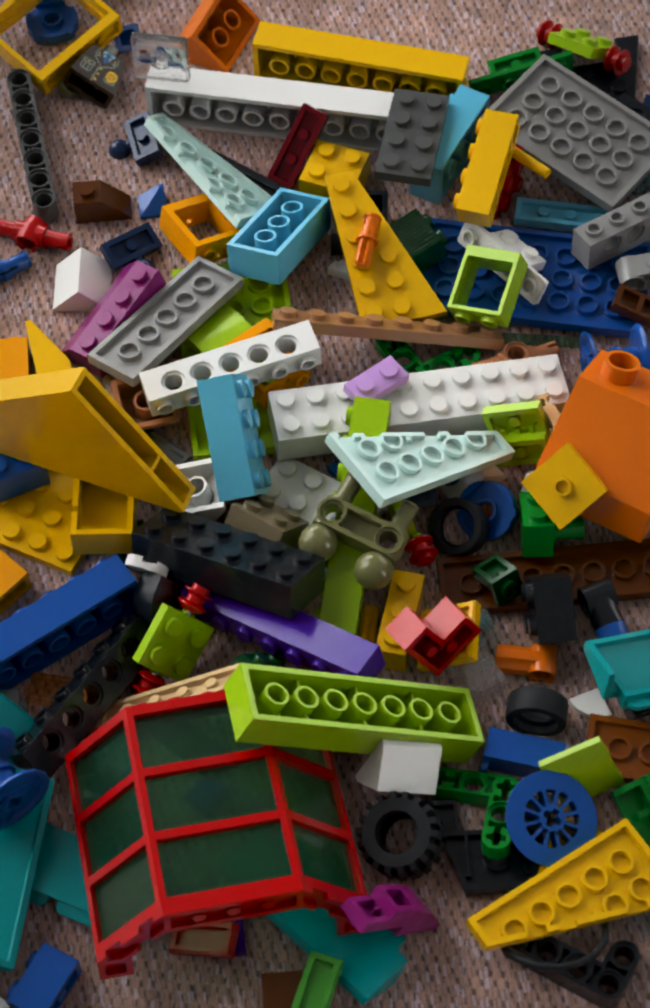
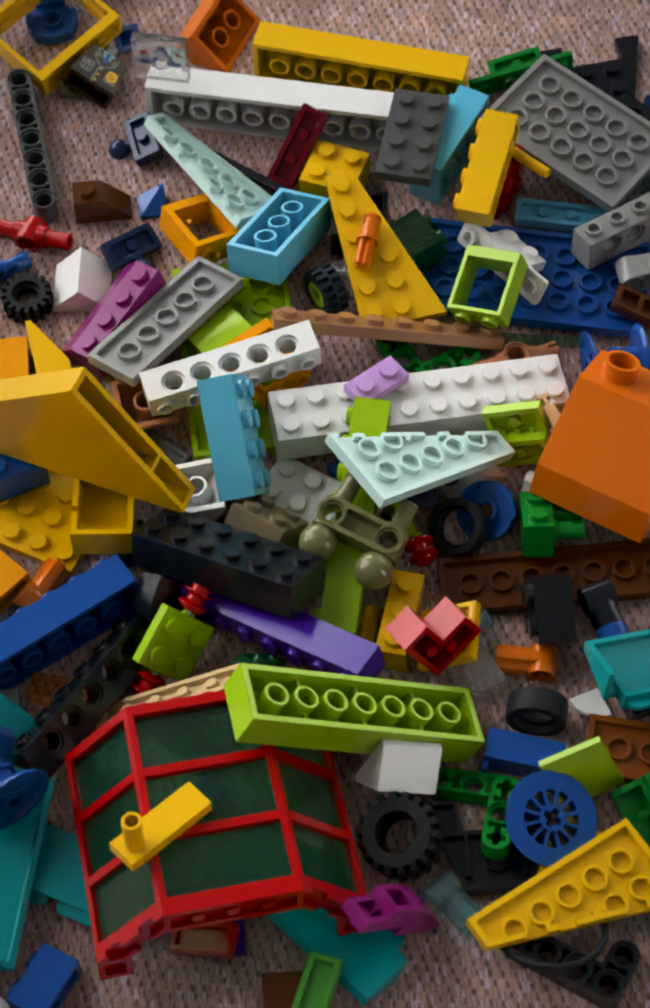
white tile [125,553,169,577] -> none
dark green bracket [472,553,522,607] -> none
yellow plate [521,442,609,530] -> none
plate [536,20,632,76] -> none
none -> black tyre [0,272,54,325]
none -> orange piece [12,557,69,608]
none -> yellow piece [109,781,212,872]
none -> black wheel [303,263,349,314]
none -> clear light blue piece [420,869,482,938]

